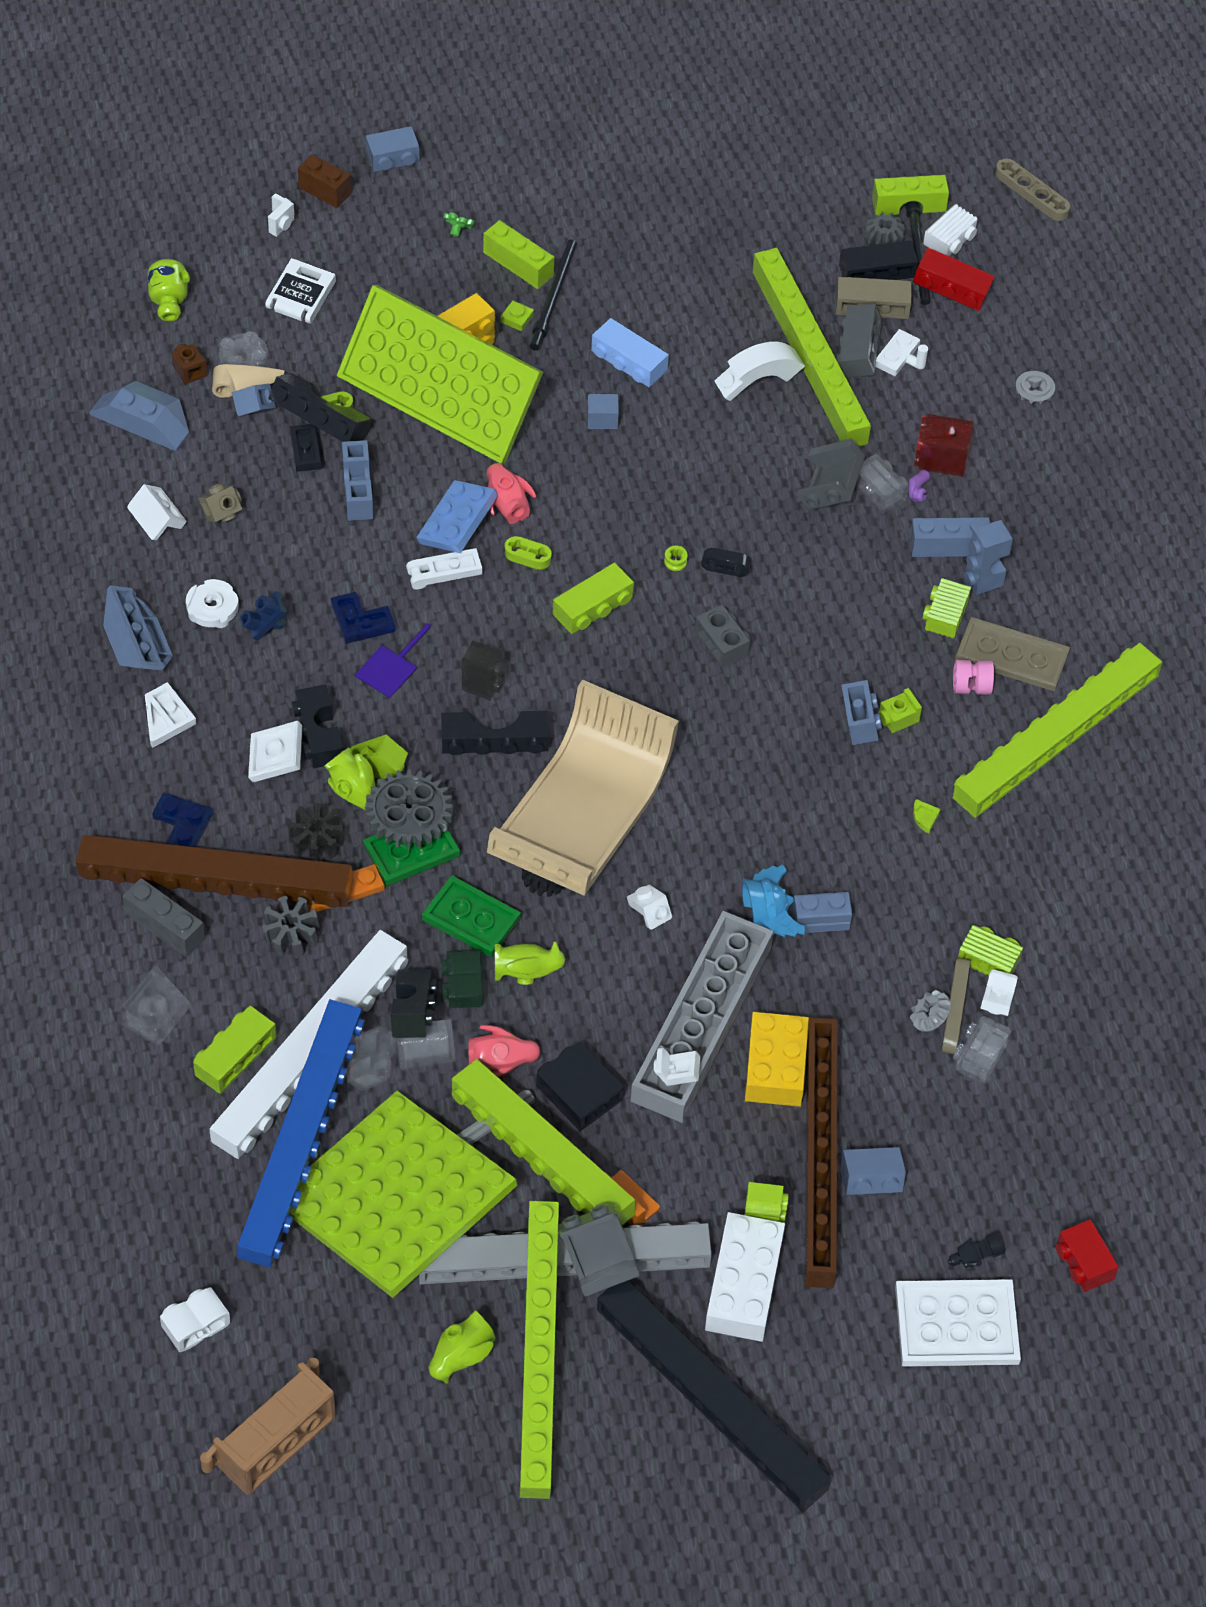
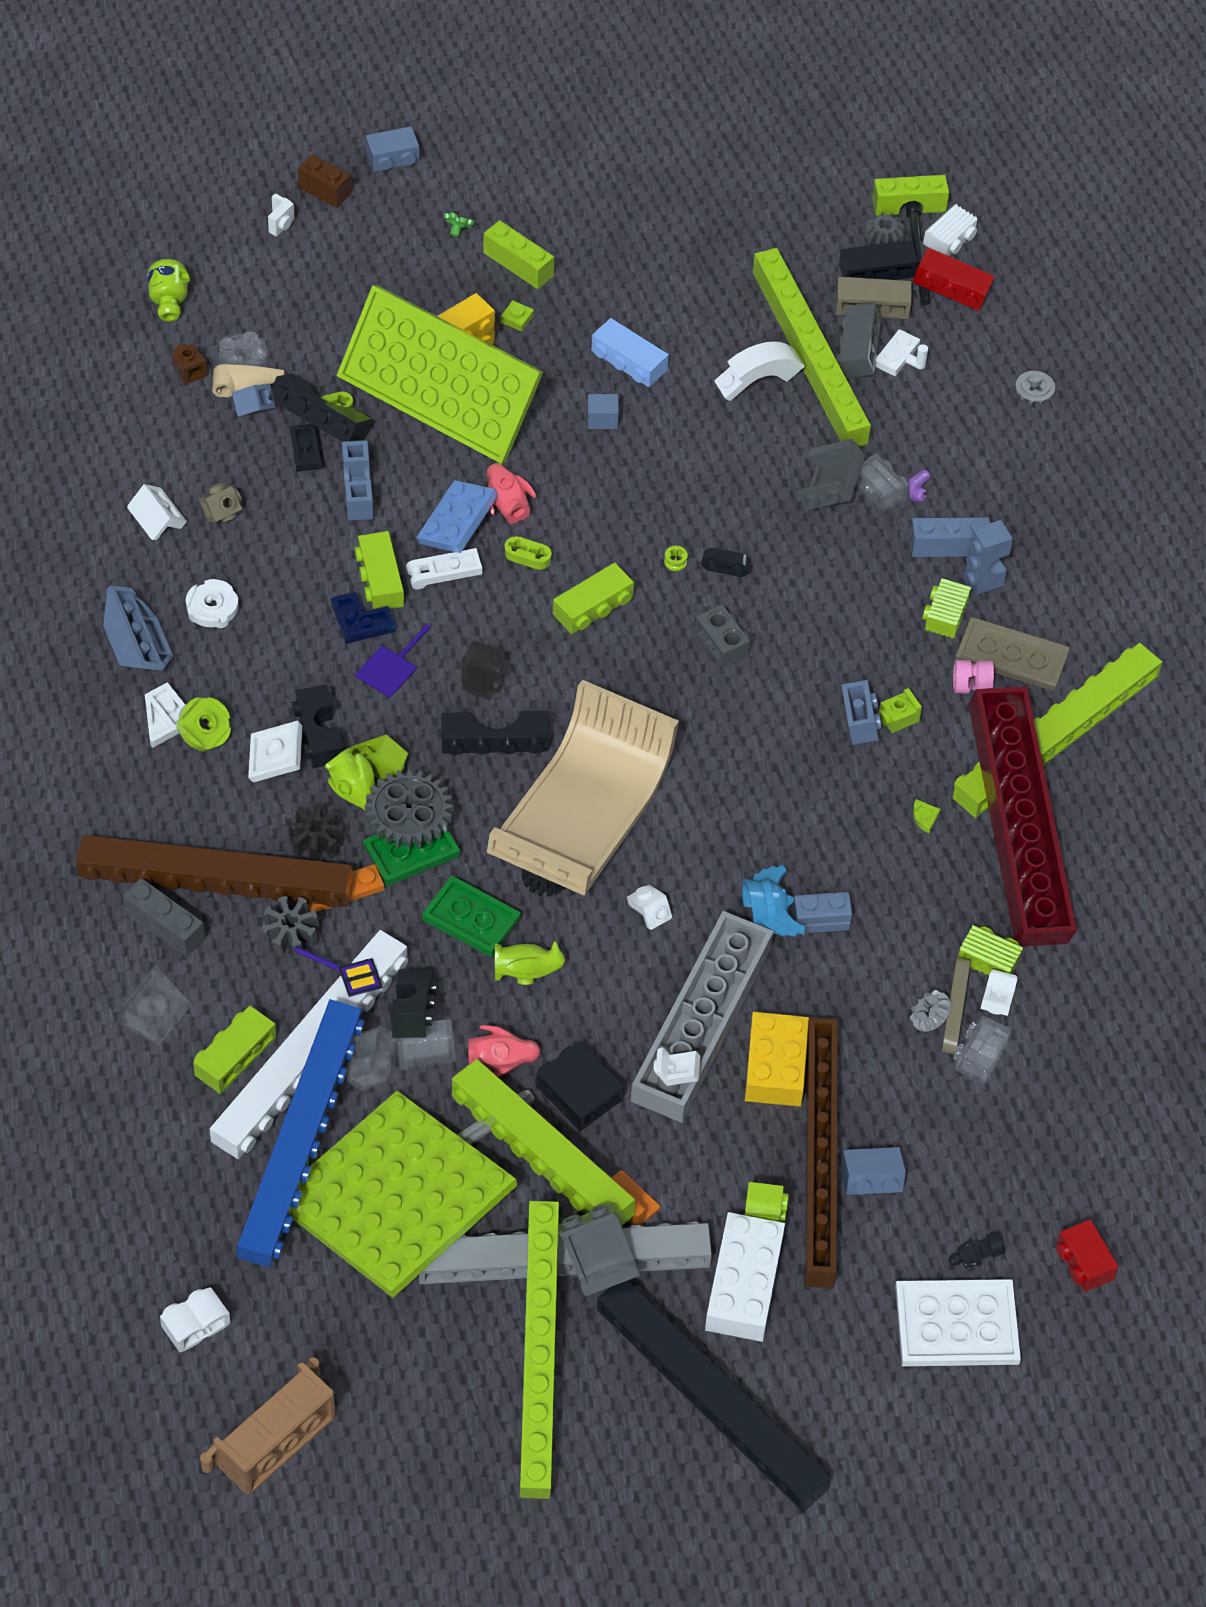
sand blue wedge [89,381,189,452] -> none
clear blue plate [152,792,213,847] -> none
dark blue hips [240,591,287,640] -> none
white container [266,258,336,324] -> none
lime animal [428,1311,496,1384] -> none
clear green brick [441,950,482,1008] -> none
black bar [529,239,577,350] -> none
clear red piece [914,414,973,477] -> none
dark tan beam [995,158,1070,221] -> none
none -> lime plate [176,697,231,752]
none -> piece [294,947,383,997]
none -> lime brick [354,531,404,612]
none -> dark red brick [968,686,1077,947]

